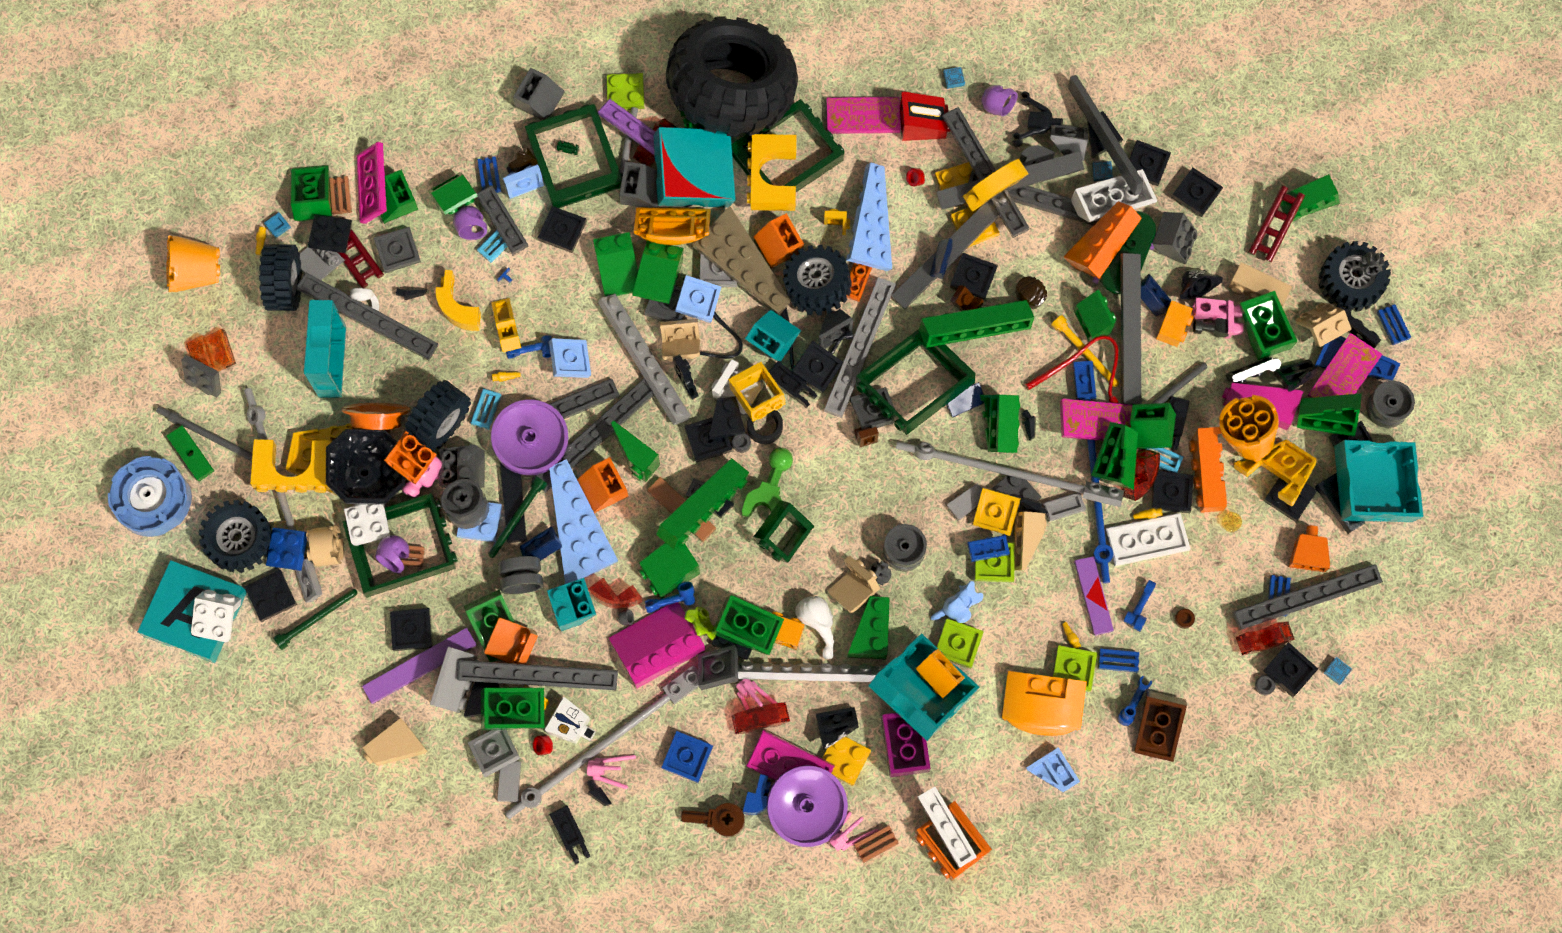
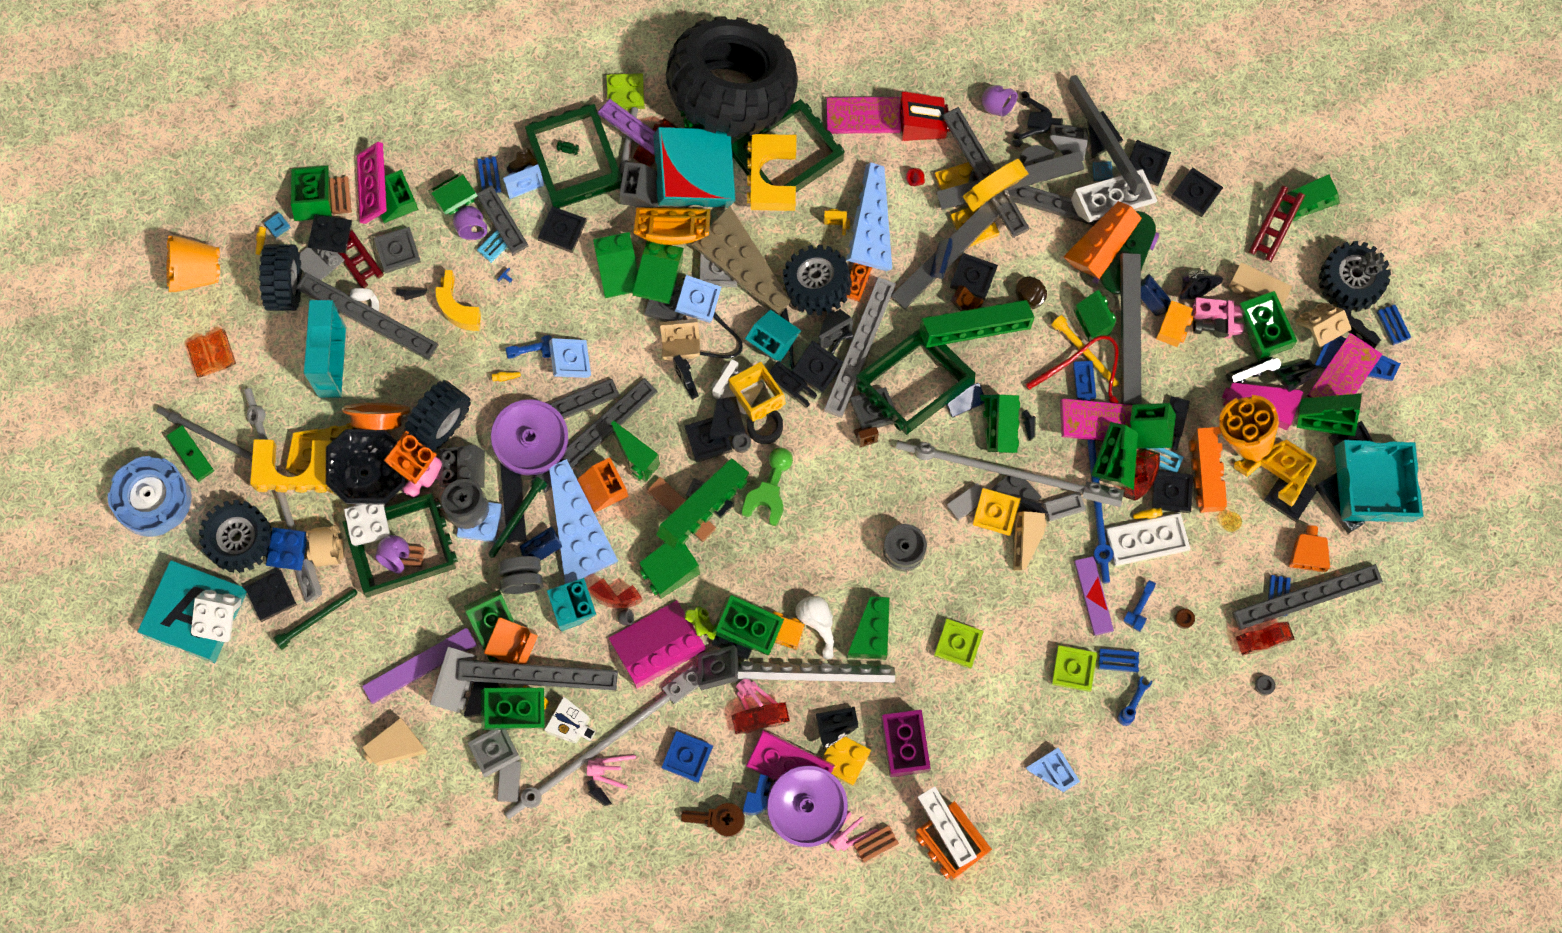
dark grey plate [181,355,221,398] -> none
black plate [390,608,433,652] -> none
medium azure tile [470,388,502,430] -> none
yellow slope [491,298,521,352] -> none
dark grey slope [513,68,565,120] -> none
red tile [533,735,553,755] -> none
black hinge [549,805,591,865] -> none
light grey plate [598,294,691,425] -> none
blue brick [644,582,695,613] -> none
orange slope [753,213,804,268] -> none
dark green window [753,500,814,563] -> none
tan bracket [828,555,880,613] -> none
dark grey gear [868,561,892,586] -> none
teal tile [869,633,980,741] -> none
light orange brick [916,649,965,698] -> none
light blue animal [930,581,983,623] -> none
dark azure tile [943,67,965,89] -> none
blue plate [967,535,1010,562] -> none
lime plate [975,543,1015,583] -> none
light orange slope [1002,671,1087,736] -> none
yellow piece [1062,622,1081,649] -> none
reddish brown slope [1134,691,1187,762] -> none
dark grey bar [1151,362,1208,404] -> none
dark grey slope [1153,212,1197,264] -> none
black plate [1263,642,1318,698] -> none
dark azure tile [1324,657,1352,685] -> none
dark grey wheel [1366,380,1415,428] -> none

